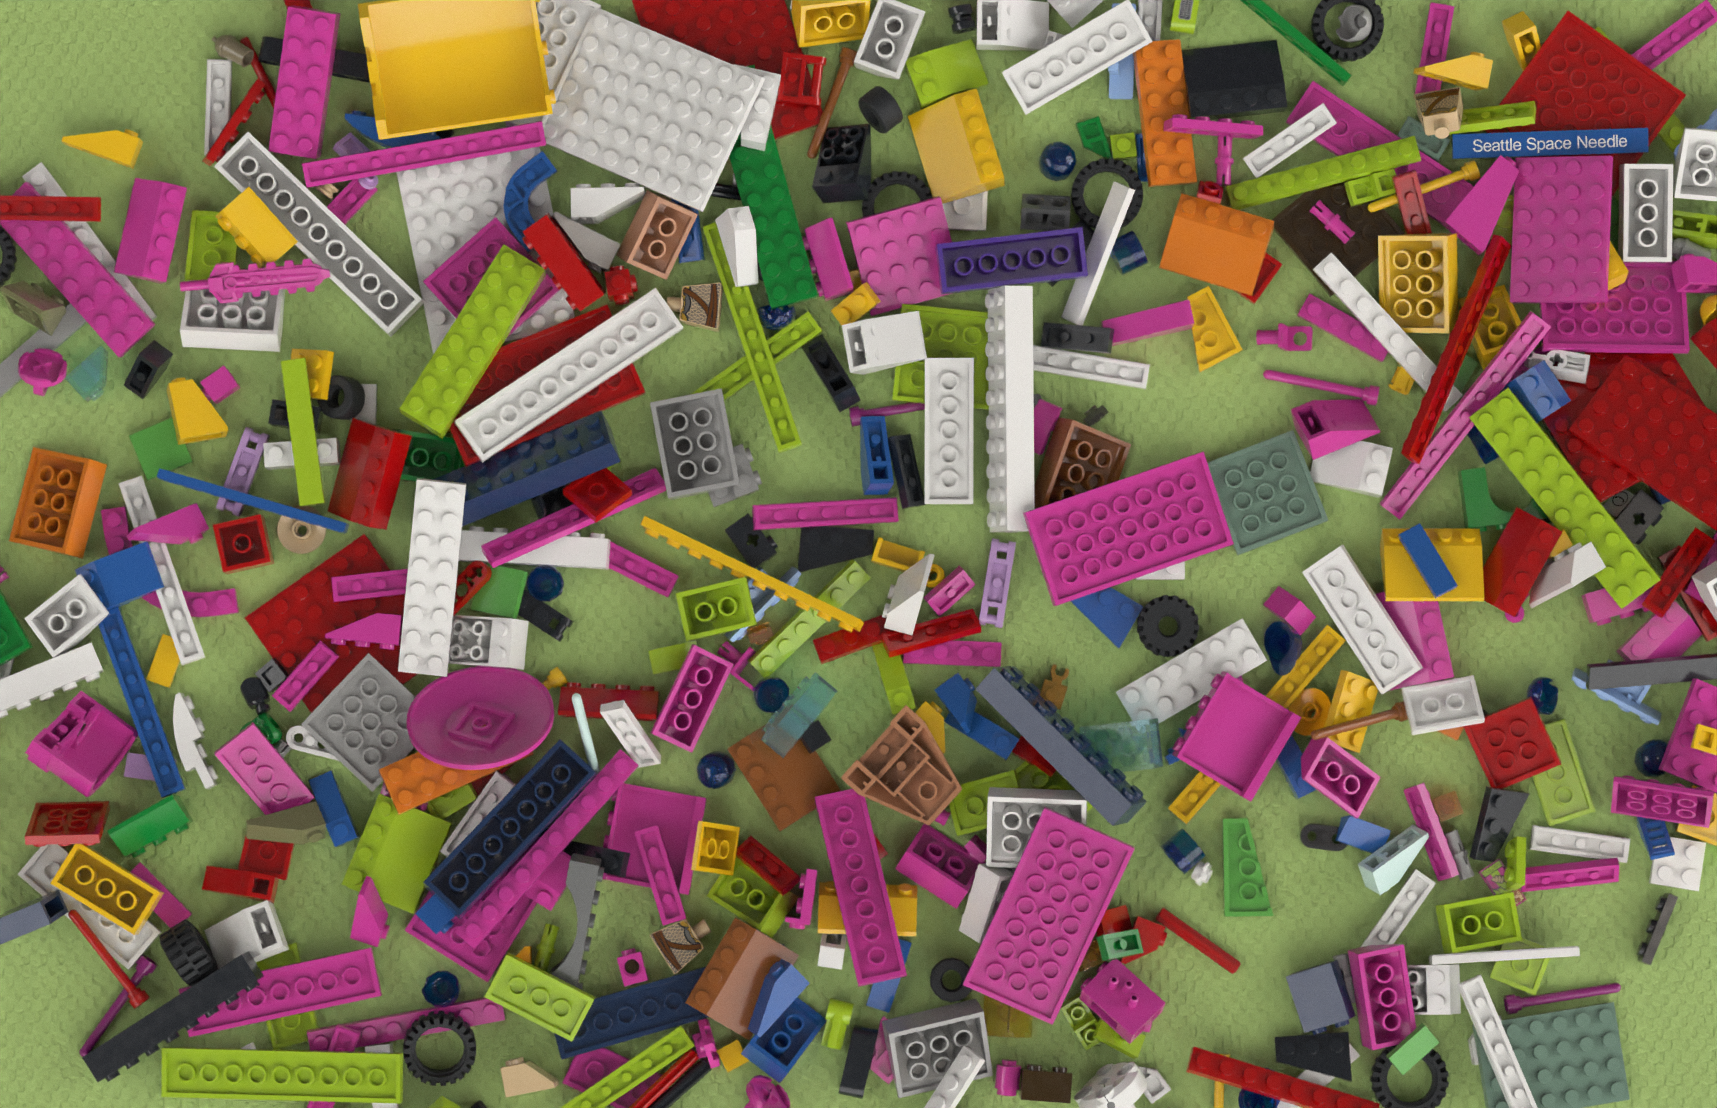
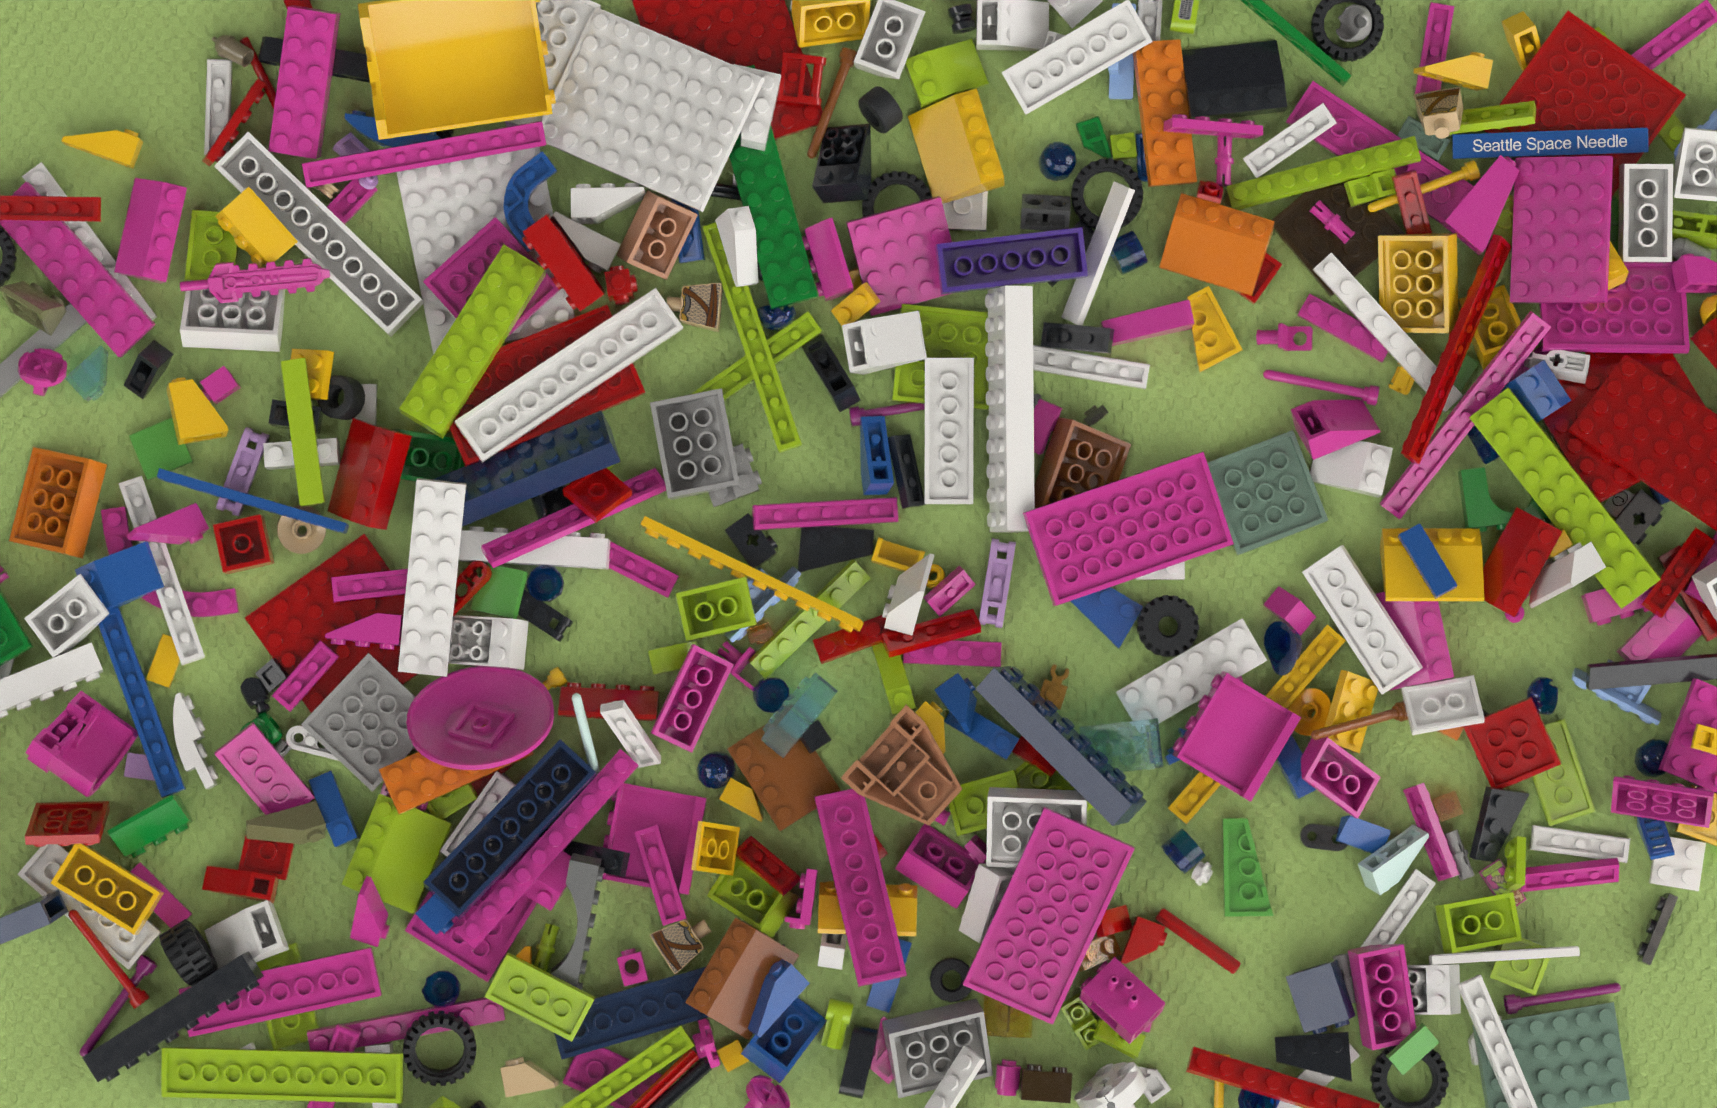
green slope [1097,929,1144,961] -> none
none -> yellow slope [719,778,763,822]

